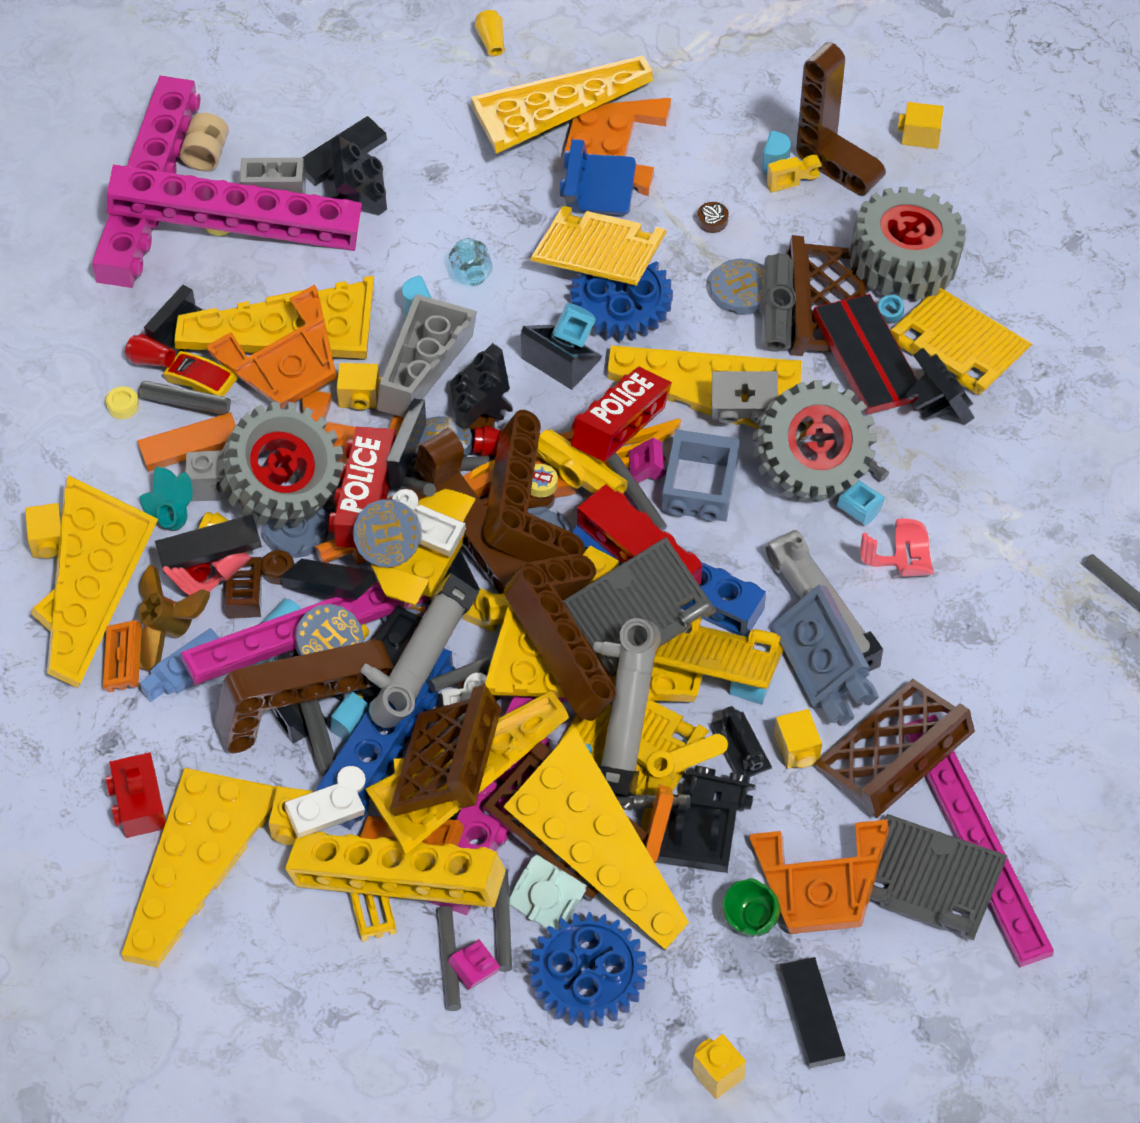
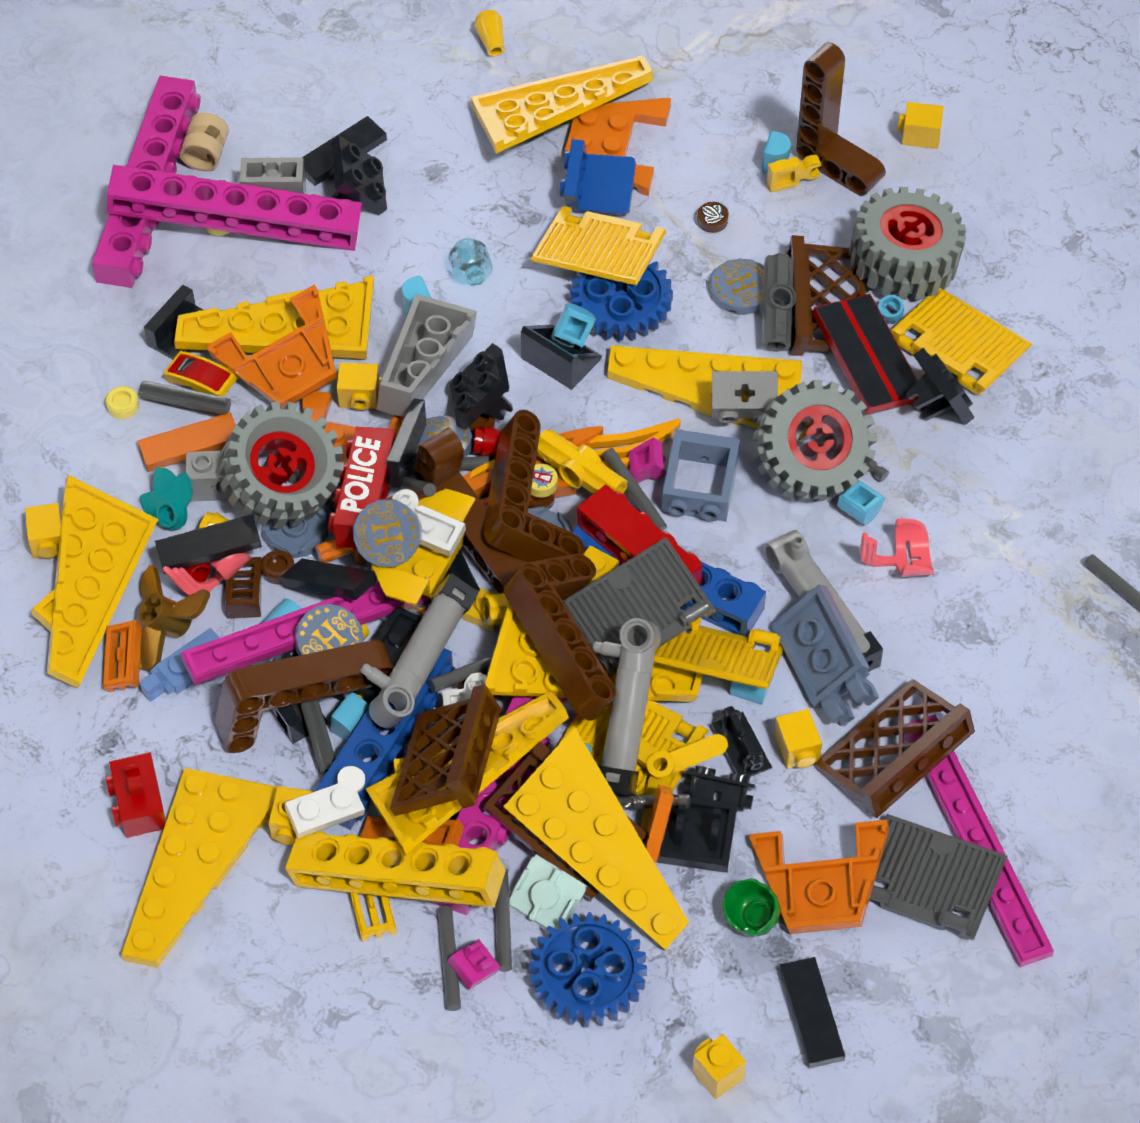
red cone [125,334,175,367] -> none
red brick [570,366,672,462] -> none

